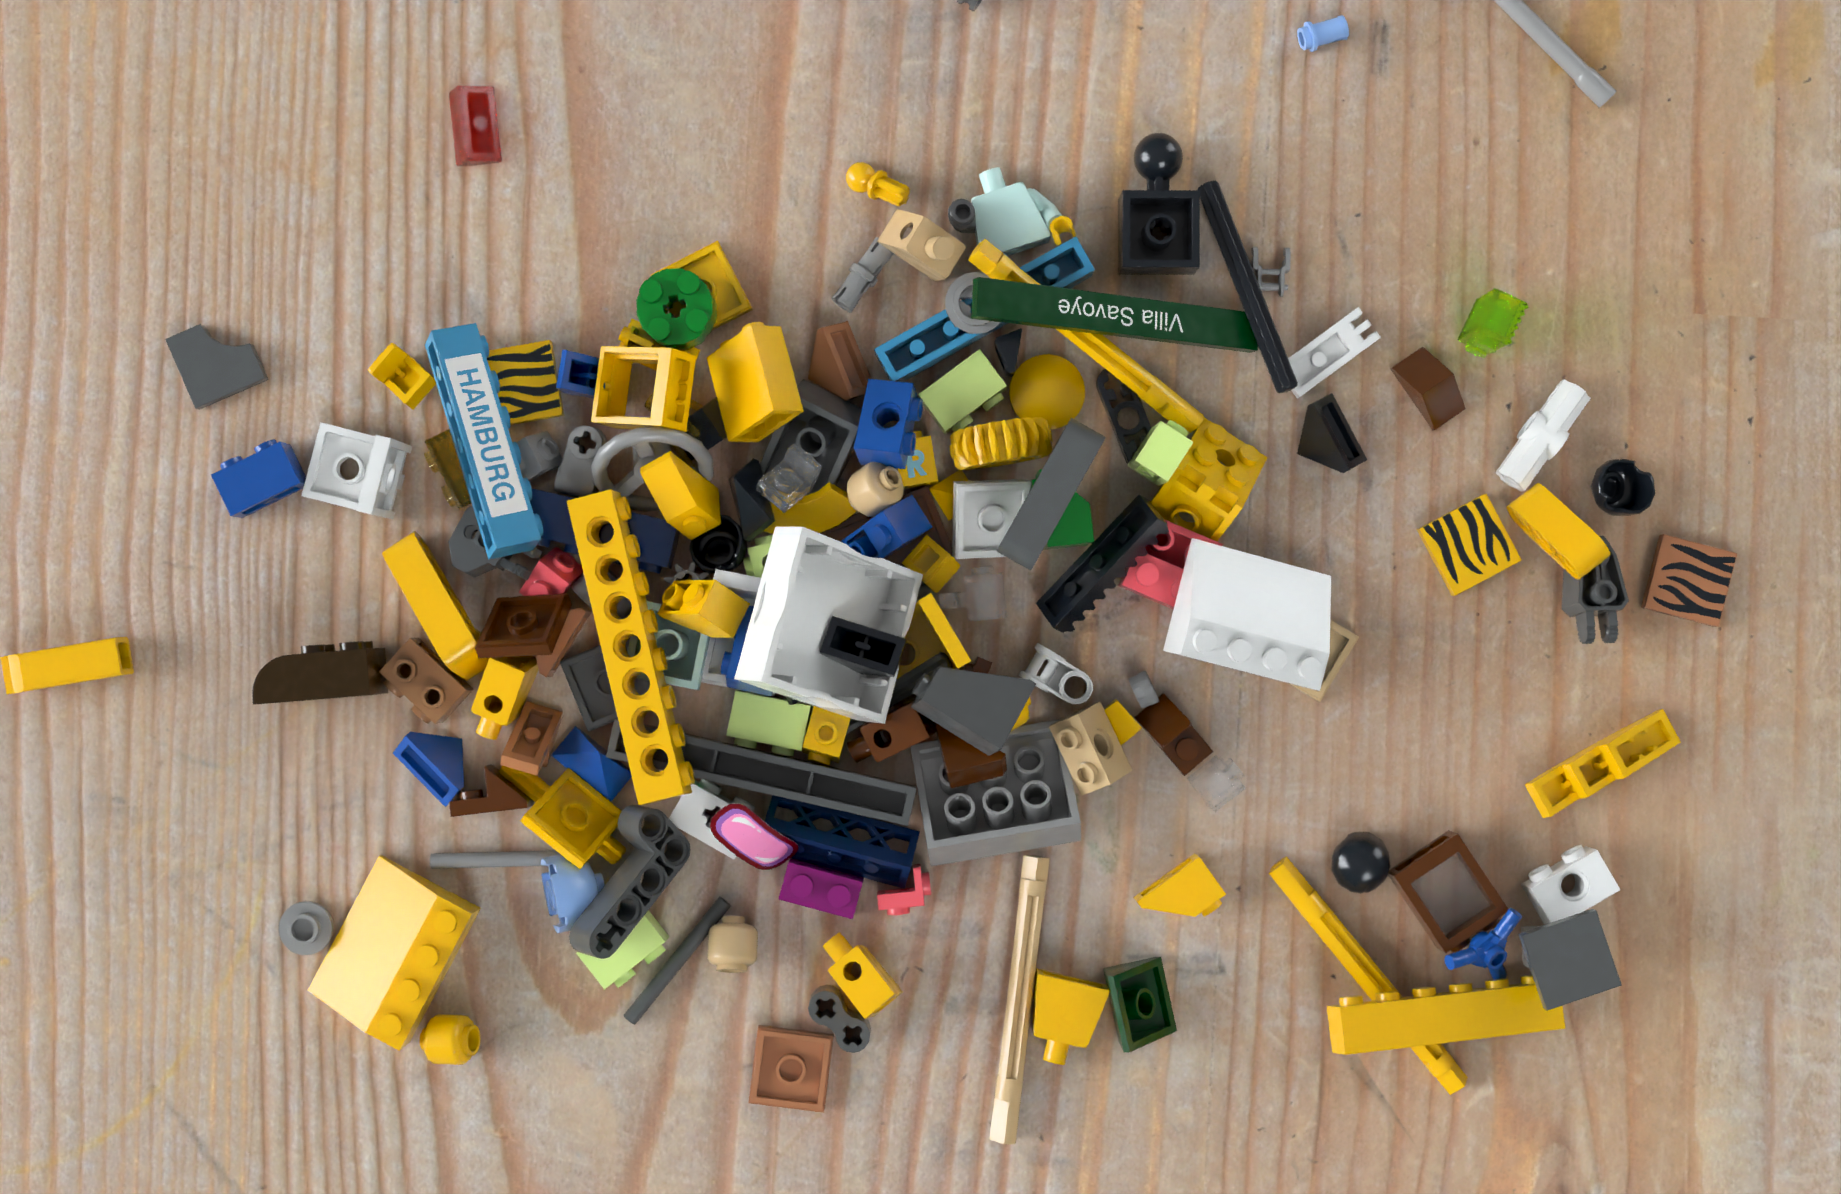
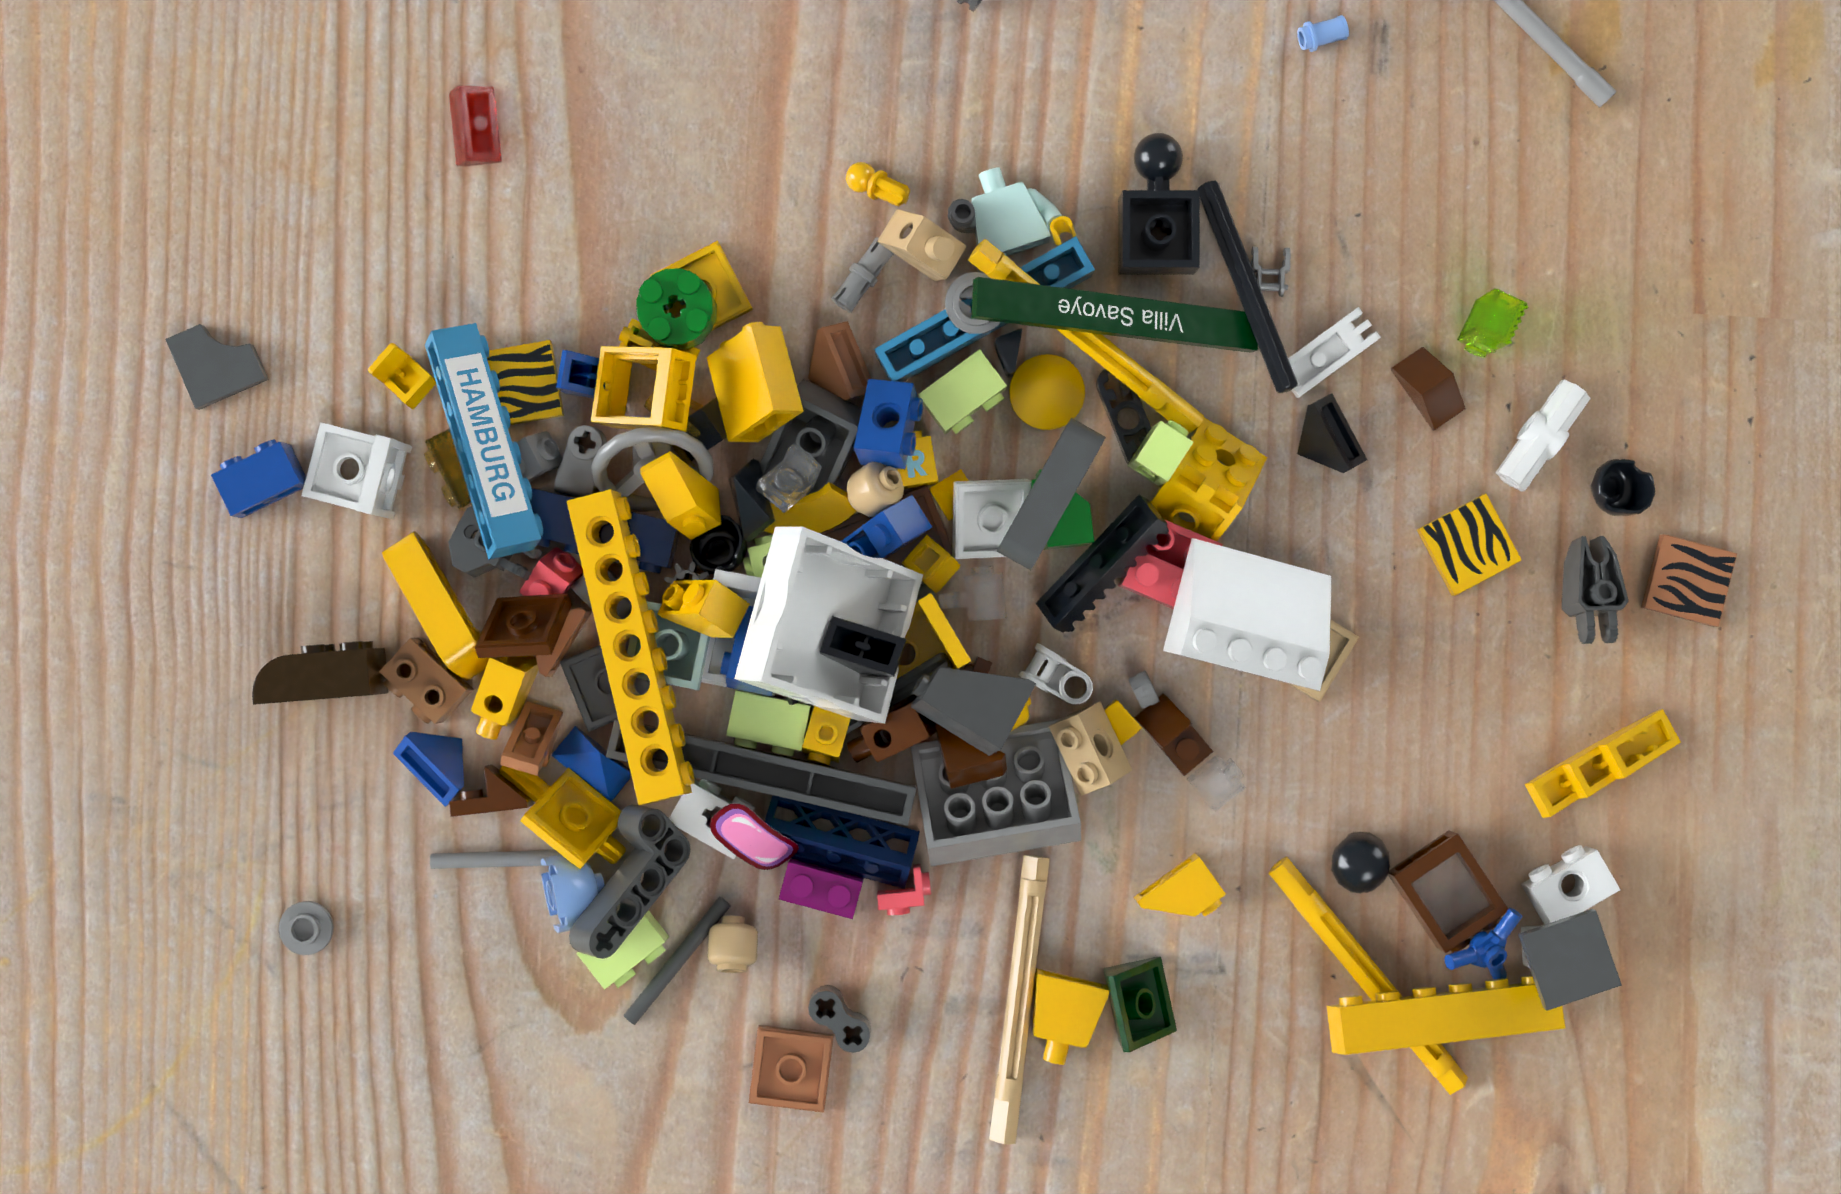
yellow piece [0,637,134,695] -> none
yellow slope [308,855,481,1051] -> none
yellow head [420,1014,481,1065] -> none
yellow torso [822,932,903,1019] -> none
yellow gear [949,417,1053,470] -> none
yellow beam [1506,483,1610,580] -> none

